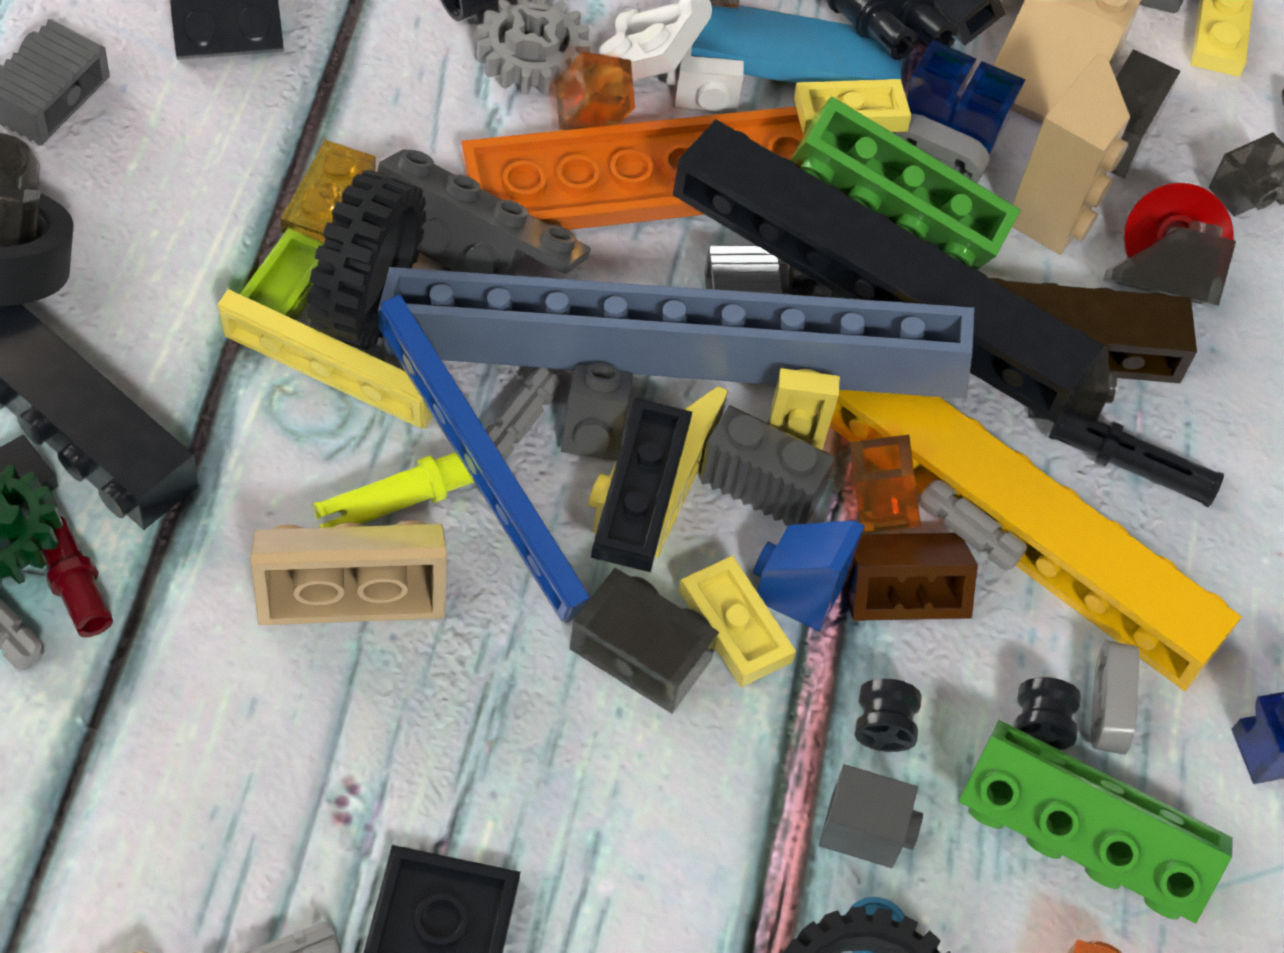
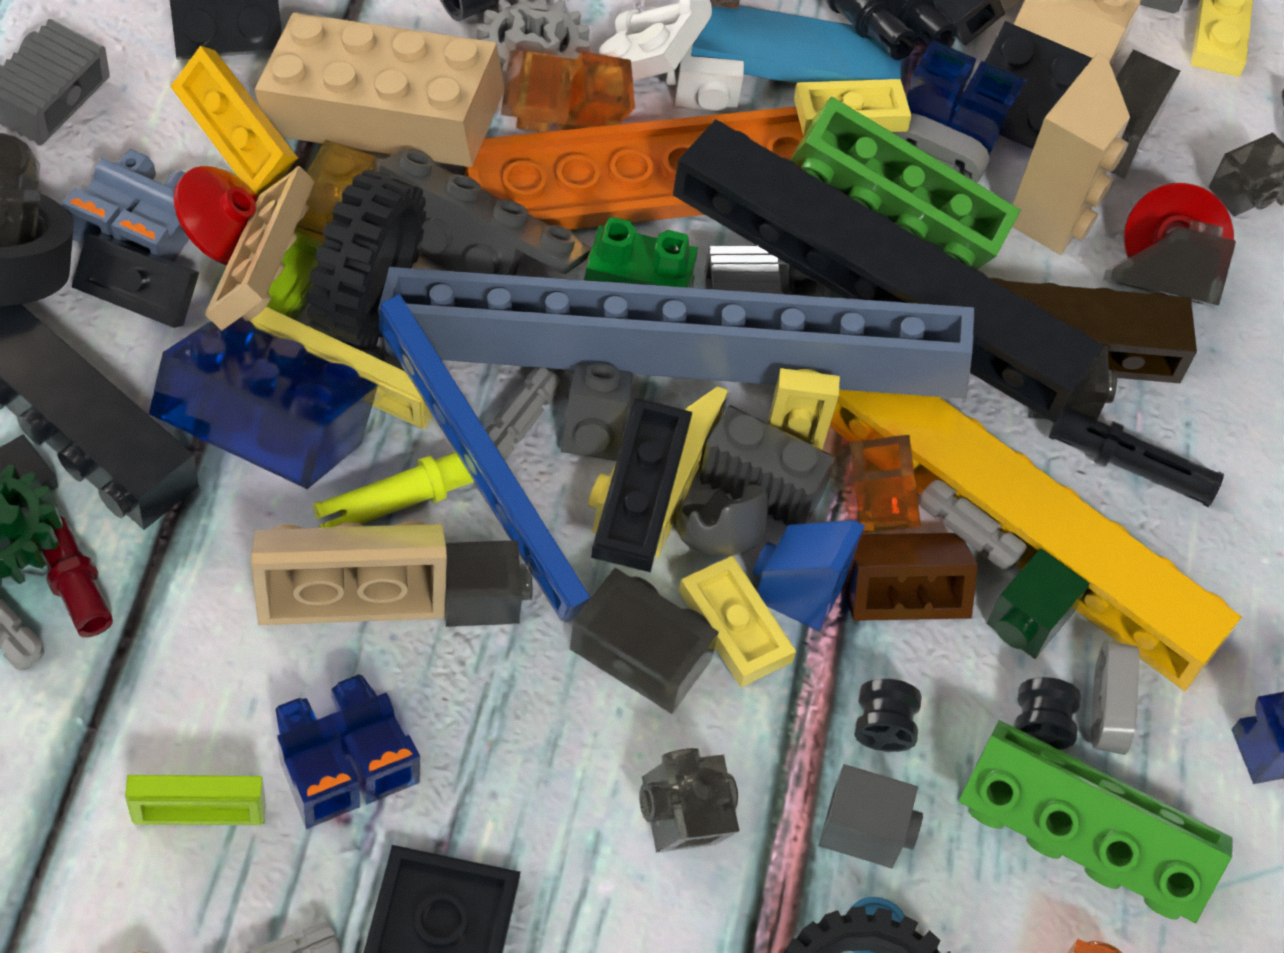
none -> sand blue hips [62,149,189,262]
none -> black plate [72,232,200,328]
none -> lime tile [125,775,266,825]
none -> clear blue brick [149,317,378,490]
none -> yellow plate [170,46,298,197]
none -> red dish [173,166,258,266]
none -> tan plate [205,166,315,331]
none -> tan brick [254,13,505,167]
none -> clear blue hips [275,674,421,829]
none -> clear smoke brick [445,540,533,627]
none -> clear orange brick [501,50,576,133]
none -> green hips [584,217,698,288]
none -> clear smoke brick [639,748,739,853]
none -> dark grey hair [676,484,768,557]
none -> black plate [960,21,1093,149]
none -> dark green brick [986,548,1090,659]

